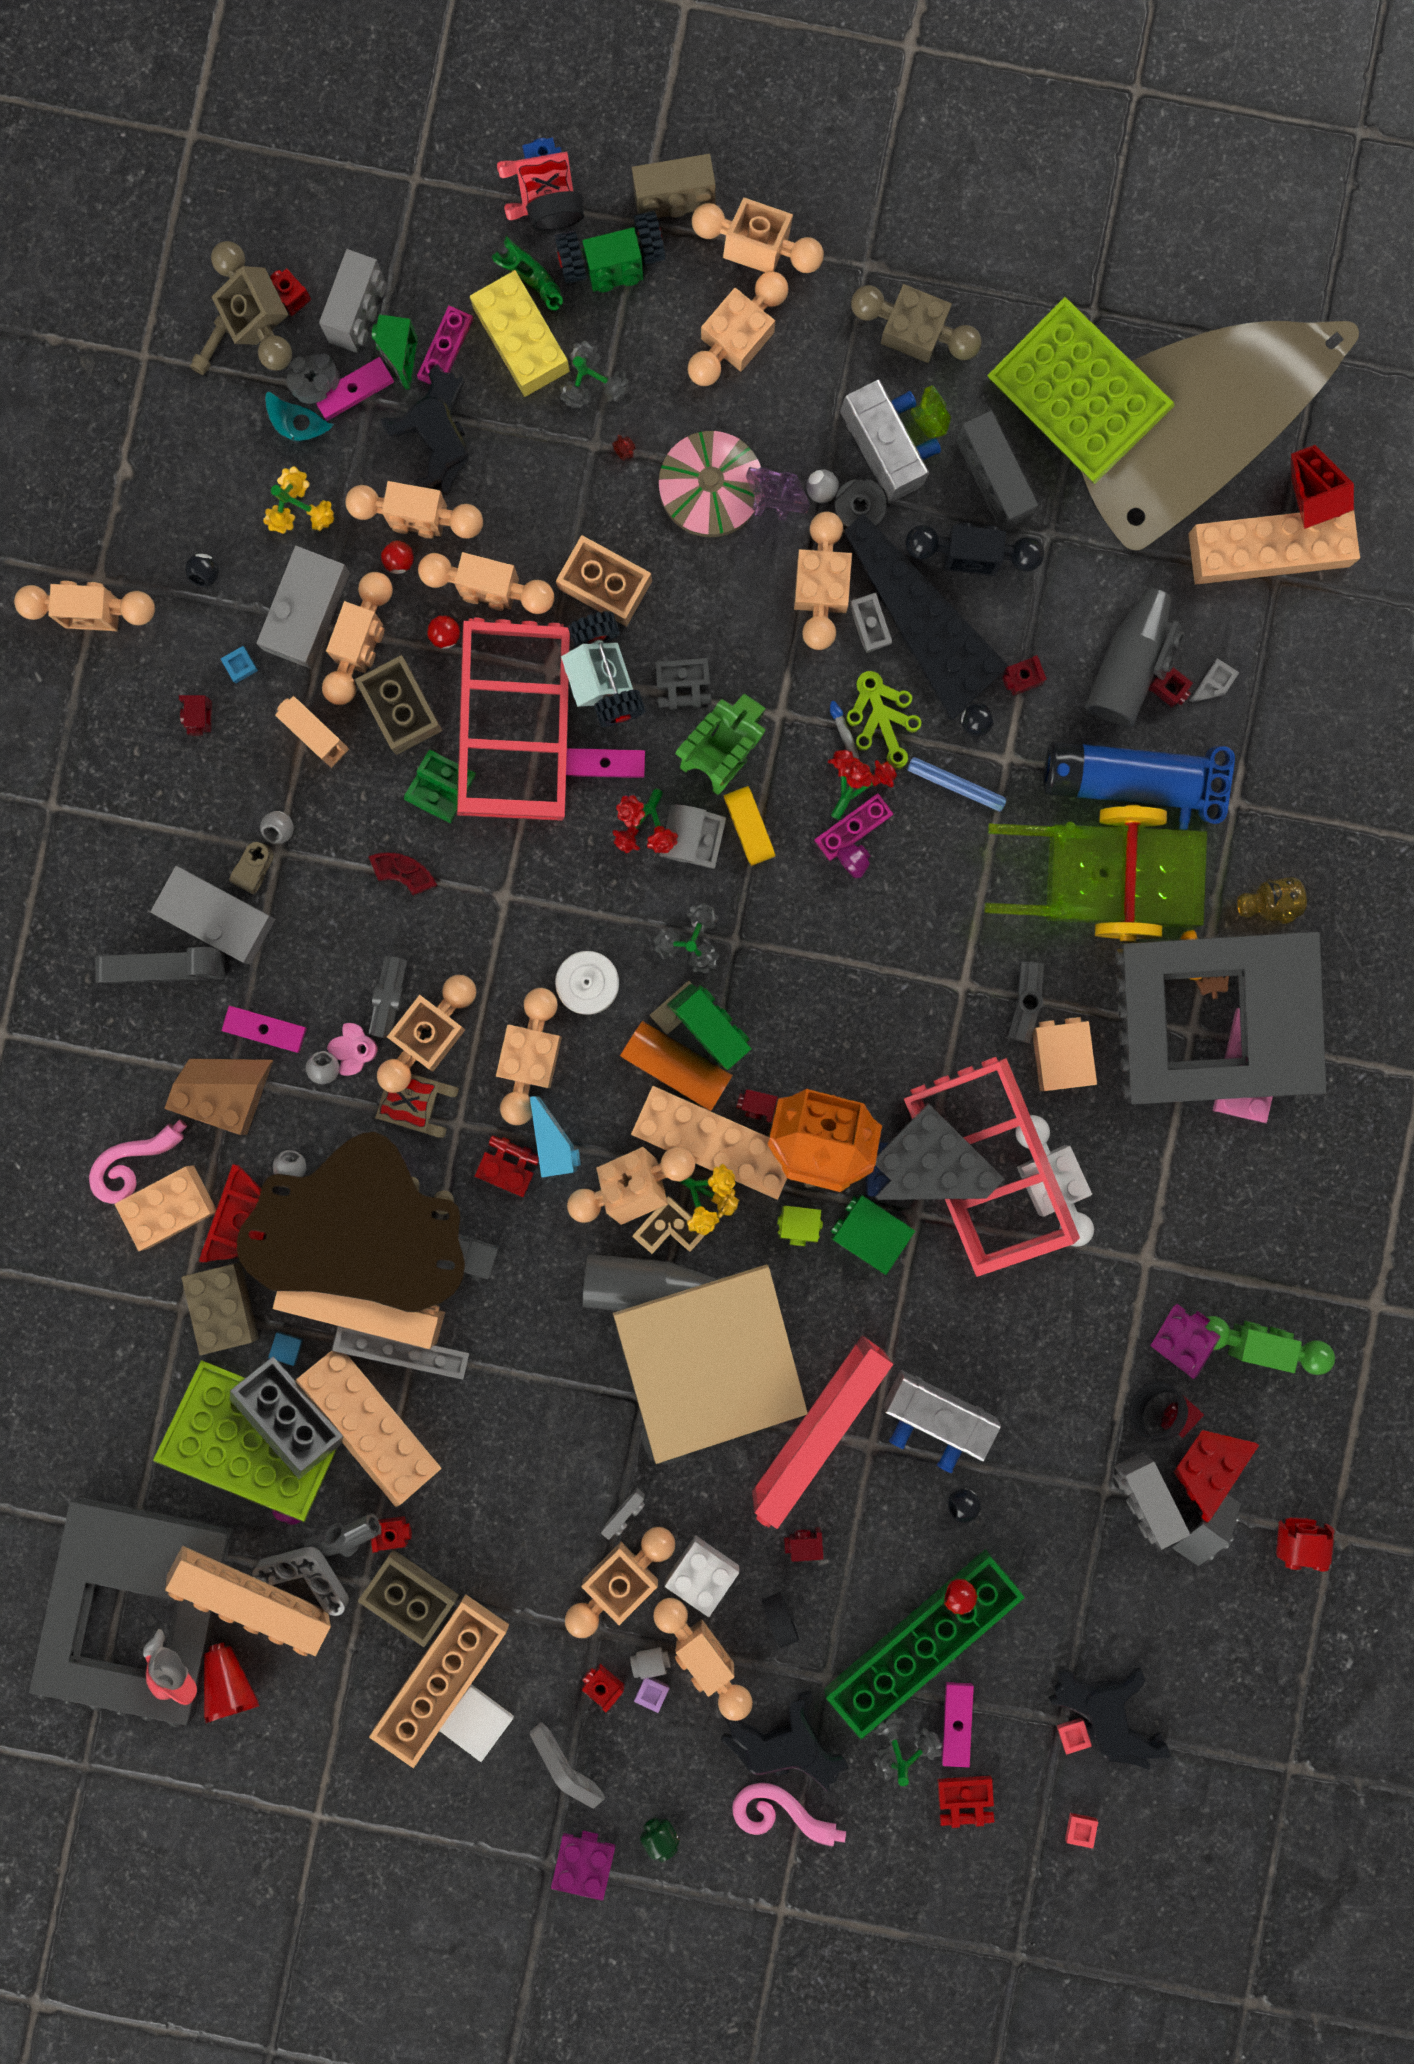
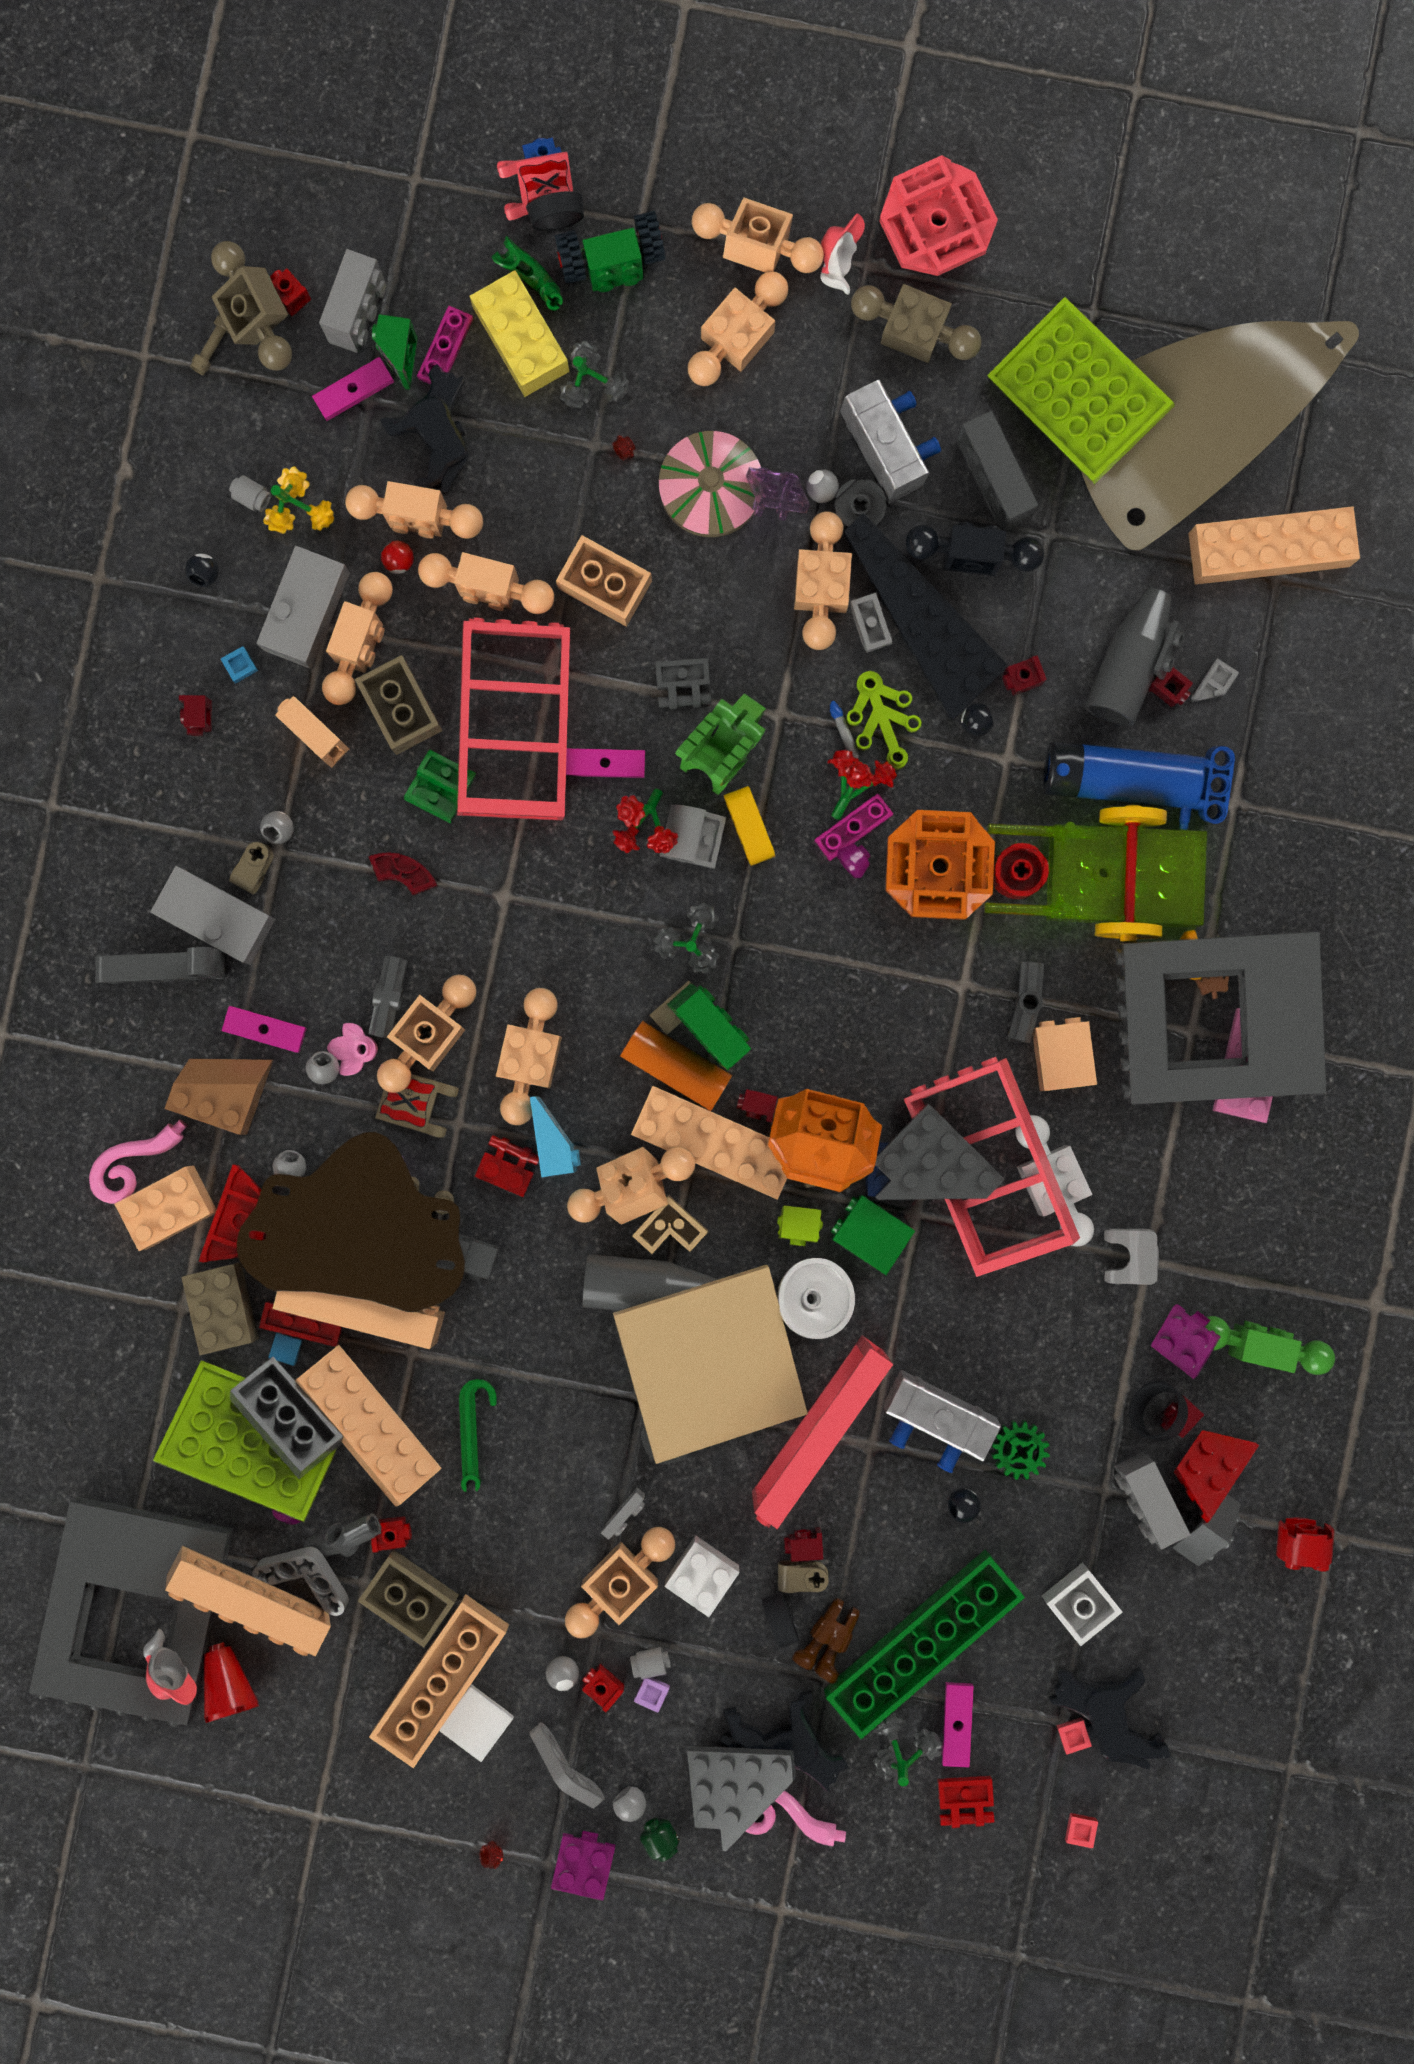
light nougat brick [14,581,155,631] -> none
teal piece [265,392,334,442] -> none
dark grey plate [286,353,340,404] -> none
light grey plate [331,1326,469,1380] -> none
red piece [427,615,461,649] -> none
white wheel [555,951,619,1015] -> none
brick [561,611,646,727] -> none
dark tan brick [632,154,715,220] -> none
light nougat brick [653,1598,752,1721] -> none
yellow plant [677,1164,739,1235] -> none
medium blue axle [908,757,1007,811] -> none
clear neon green brick [910,385,951,438] -> none
red piece [944,1579,977,1615] -> none
clear yellow piece [1237,877,1307,924] -> none
red wedge [1291,445,1354,529] -> none
none -> light grey brick [229,475,271,512]
none -> red plate [259,1301,343,1347]
none -> green piece [459,1379,497,1492]
none -> clear red plate [479,1841,503,1869]
none -> light grey piece [545,1656,579,1691]
none -> light grey piece [613,1786,646,1822]
none -> dark grey wing [687,1746,796,1851]
none -> white dish [777,1258,855,1339]
none -> dark tan piece [778,1560,829,1593]
none -> reddish brown piece [792,1598,860,1684]
none -> hair [821,213,865,295]
none -> coral piece [879,155,998,276]
none -> orange piece [885,810,995,920]
none -> green gear [991,1420,1050,1480]
none -> red brick [993,843,1049,899]
none -> white brick [1042,1562,1123,1646]
none -> light grey piece [1104,1229,1159,1285]

